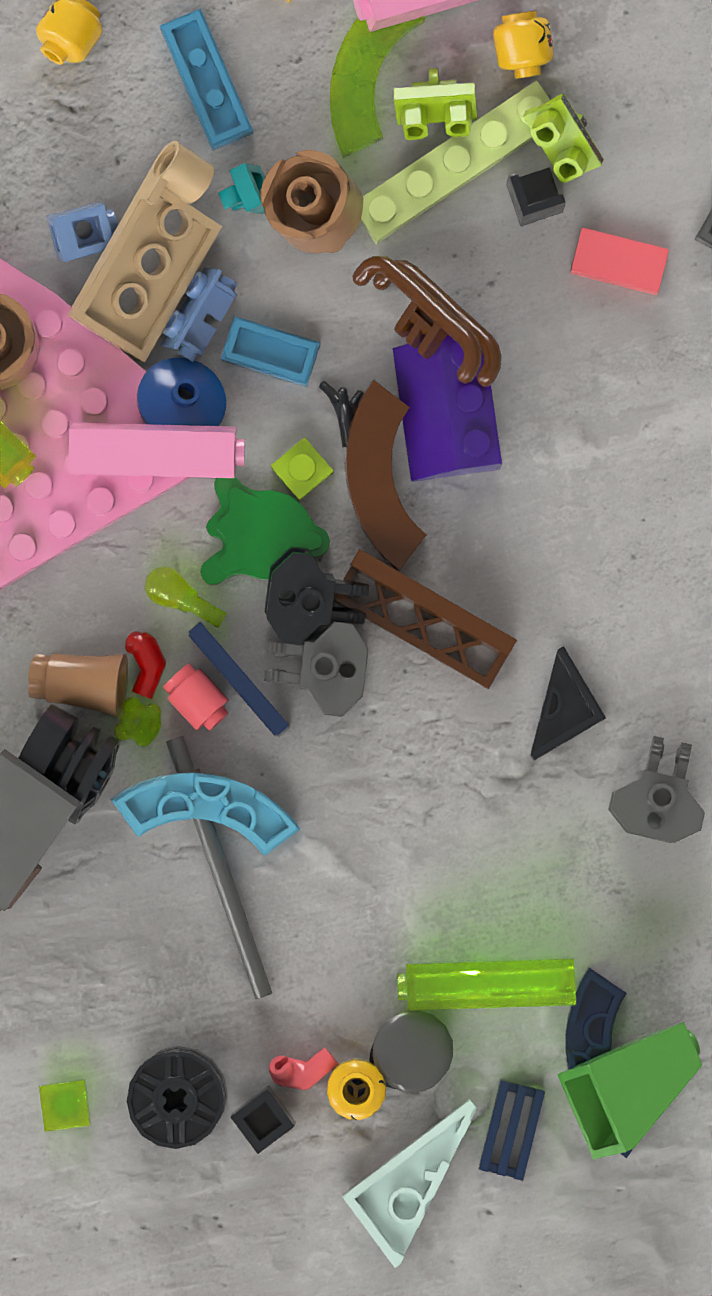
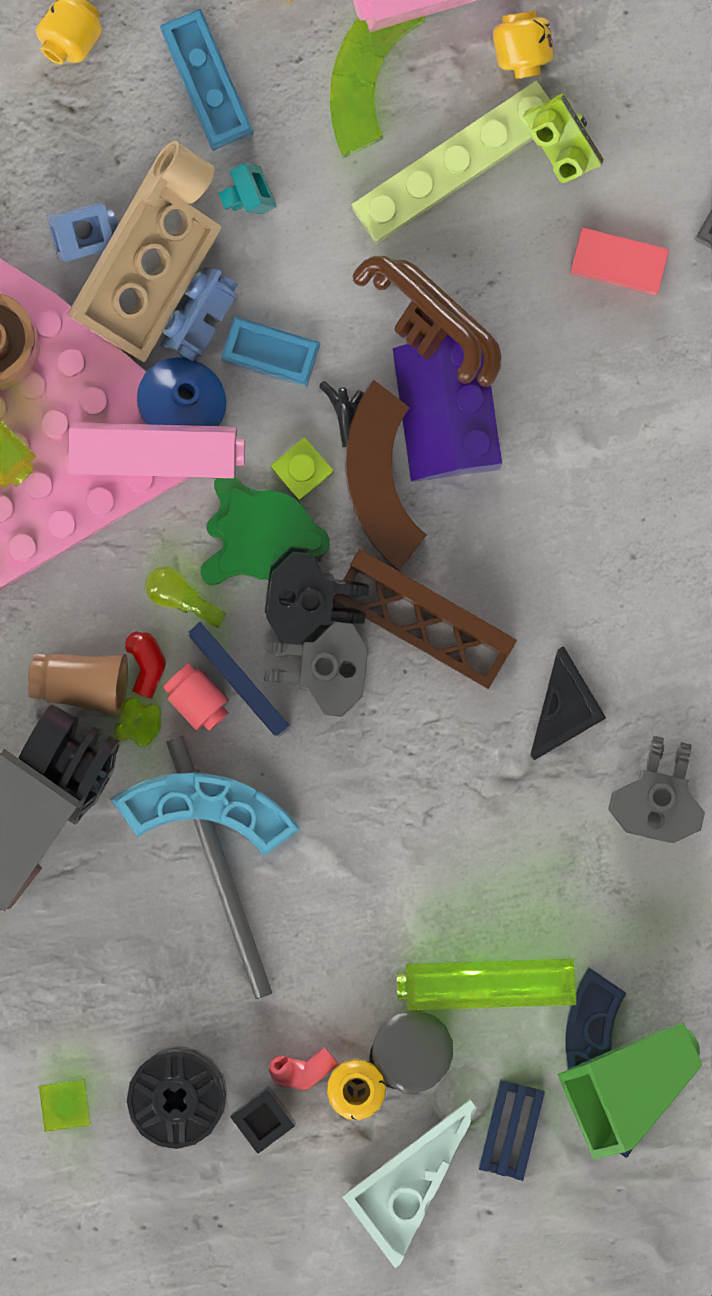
medium nougat brick [260,150,363,253] -> none
lime hips [393,68,477,140] -> none
black panel [506,167,566,227] -> none

